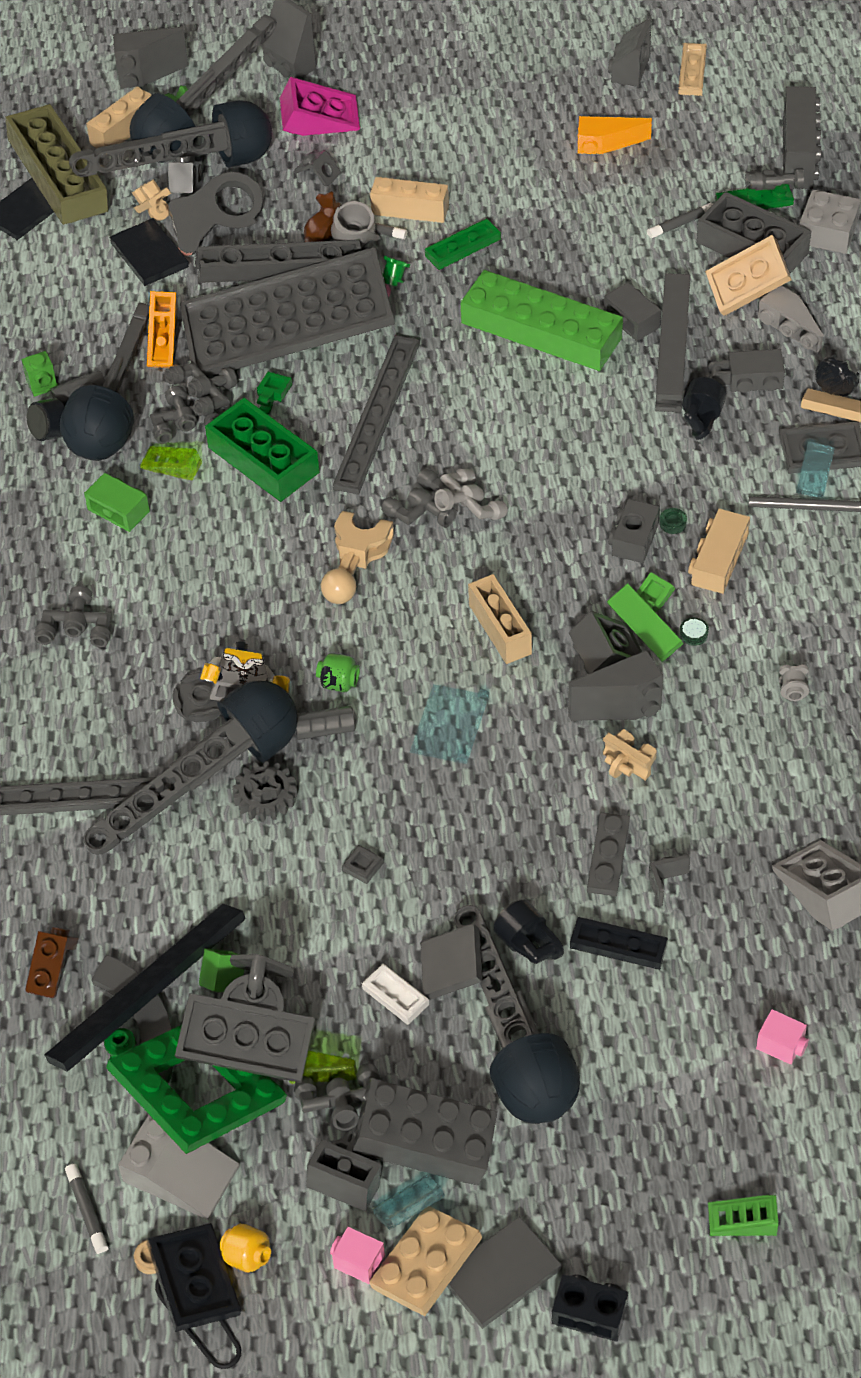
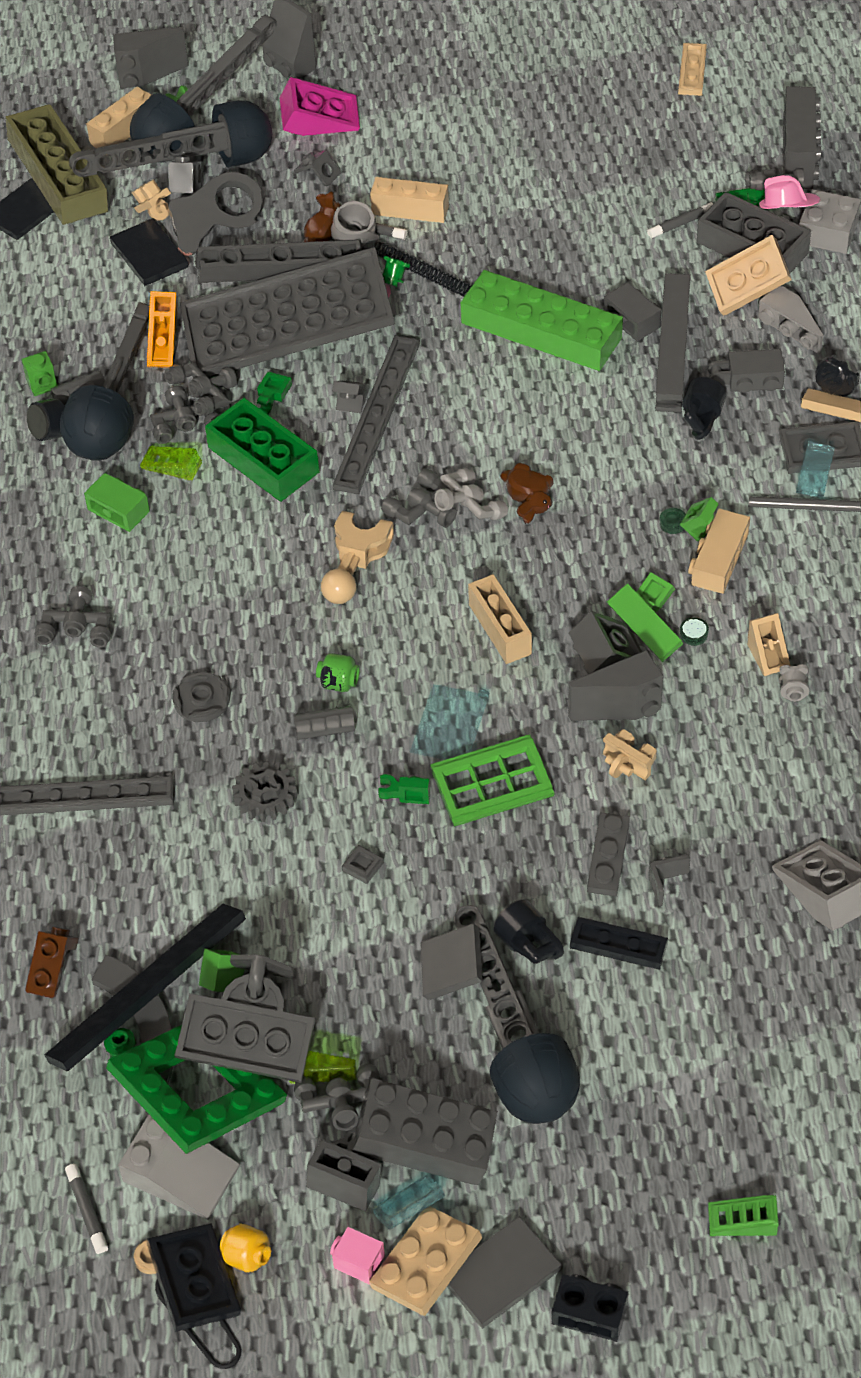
piece [84,680,297,855] -> none
torso [200,641,290,701] -> none
white plate [362,963,429,1025] -> none
green plate [425,218,501,270] -> none
light orange slope [578,116,652,154] -> none
dark grey slope [608,20,651,87] -> none
dark grey brick [608,499,660,563] -> none
bright pink brick [756,1009,809,1064] -> none
none -> dark grey slope [332,380,370,413]
none -> black piece [374,240,473,297]
none -> green plate [378,774,430,804]
none -> bright green piece [430,734,555,827]
none -> reddish brown animal [500,463,554,524]
none -> bright green bracket [680,497,719,541]
none -> tan slope [747,613,791,676]
none -> bright pink piece [759,175,820,209]

